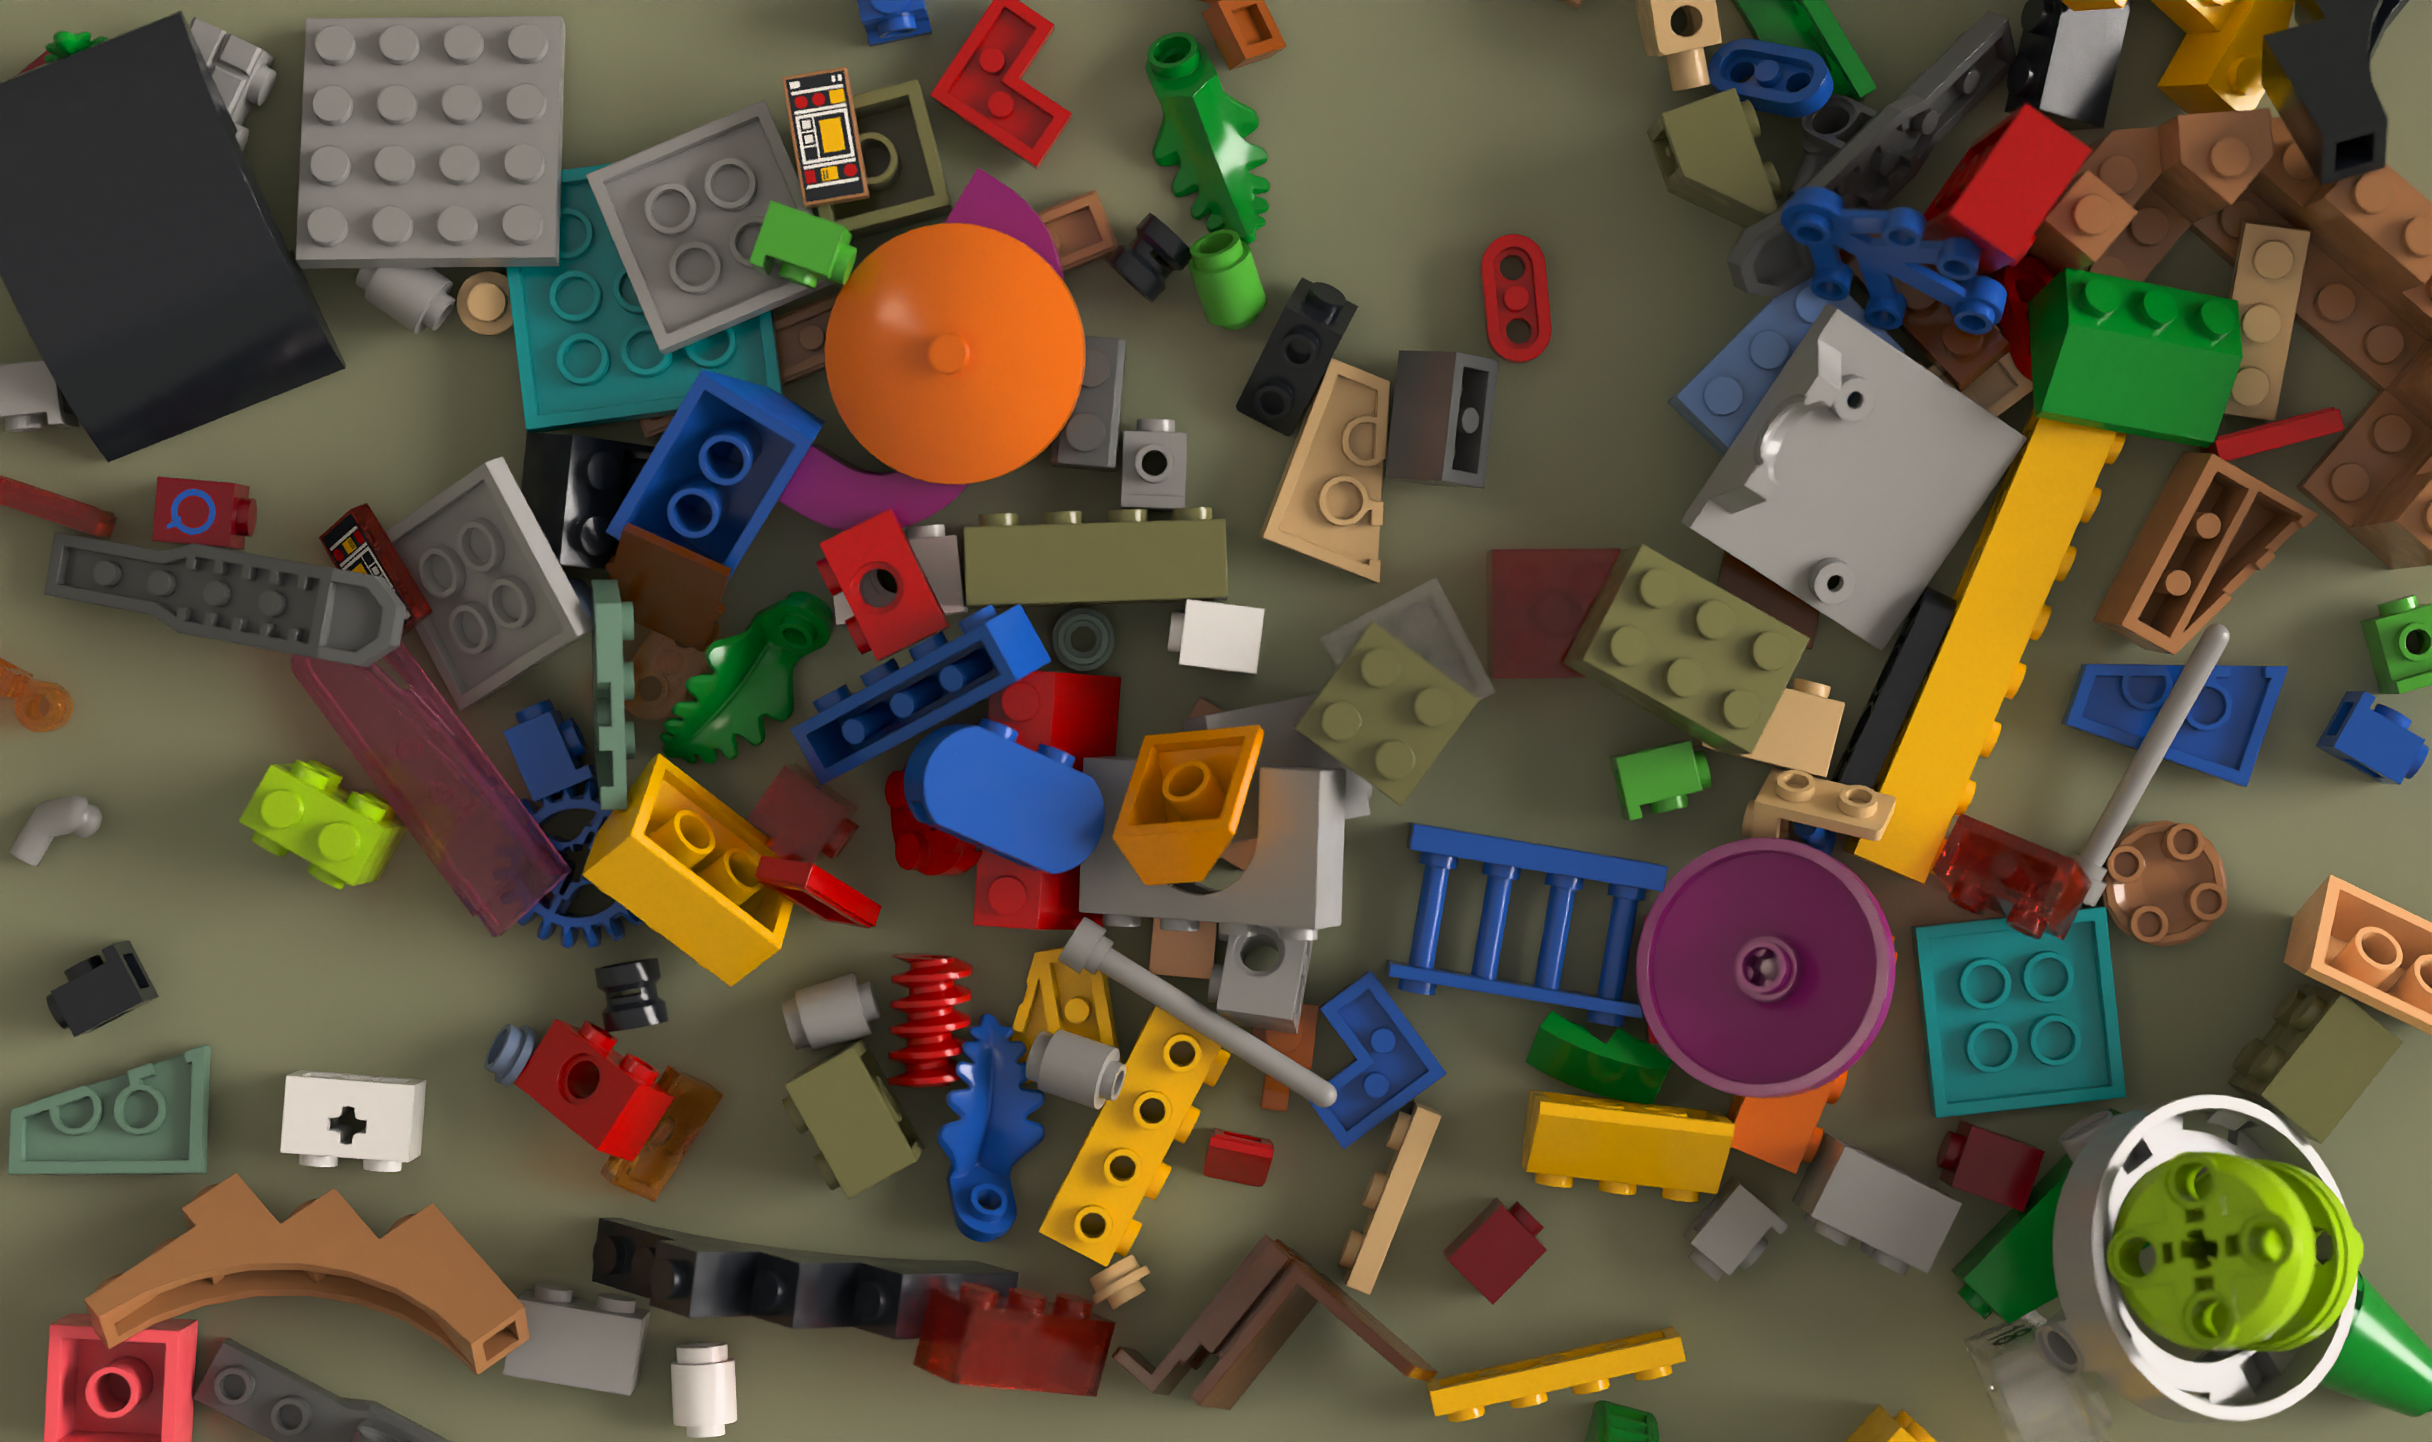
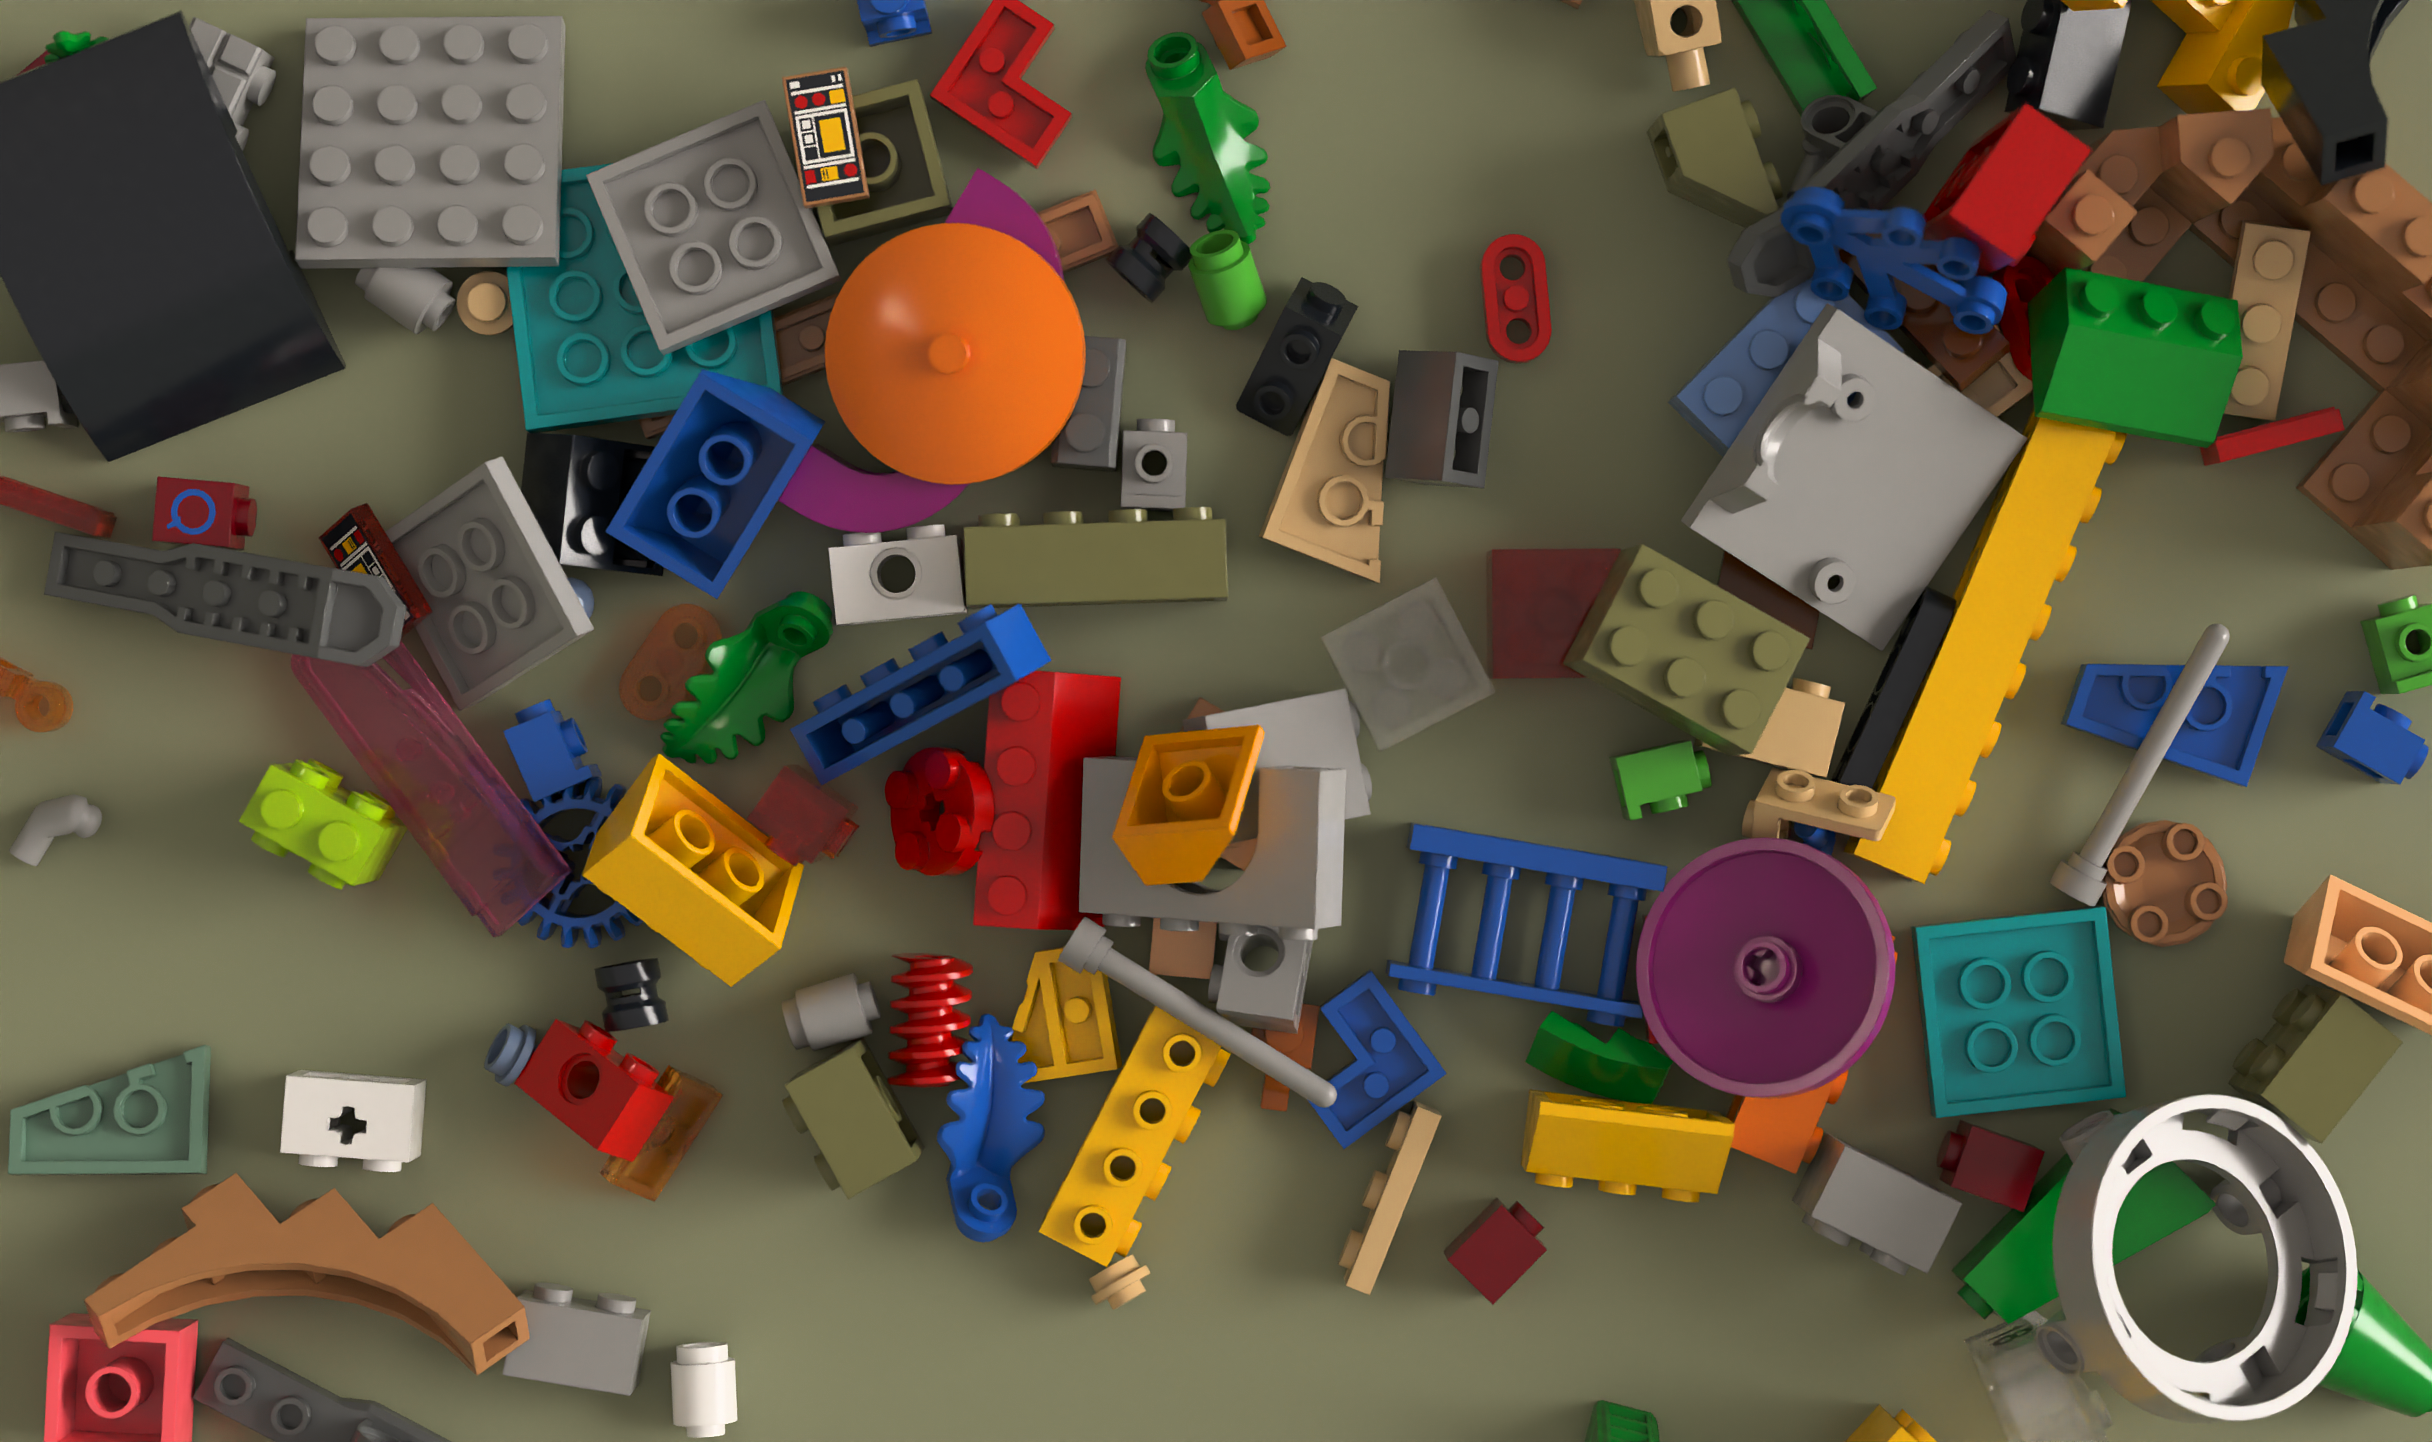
black brick [46,941,159,1037] -> none
sand green wing [591,579,635,810] -> none
black arch [592,1218,1019,1340] -> none
reddish brown piece [605,523,732,652] -> none
bright green brick [749,201,857,289] -> none
red tile [755,856,882,929] -> none
red brick [816,509,951,661] -> none
blue brick [904,718,1105,874] -> none
clear red brick [913,1282,1116,1397] -> none
light grey brick [1025,1029,1126,1110] -> none
sand green plate [1052,607,1116,671] -> none
reddish brown piece [1112,1235,1438,1410] -> none
white brick [1168,599,1265,675] -> none
red slope [1203,1128,1274,1187] -> none
olive brick [1293,622,1479,806] -> none
yellow plate [1426,1327,1686,1422] -> none
light grey brick [1683,1177,1789,1282] -> none
blue plate [1708,38,1833,118] -> none
clear red brick [1932,813,2092,940] -> none
medium nougat wedge [2093,452,2319,655] -> none
lime piece [2106,1151,2364,1352] -> none

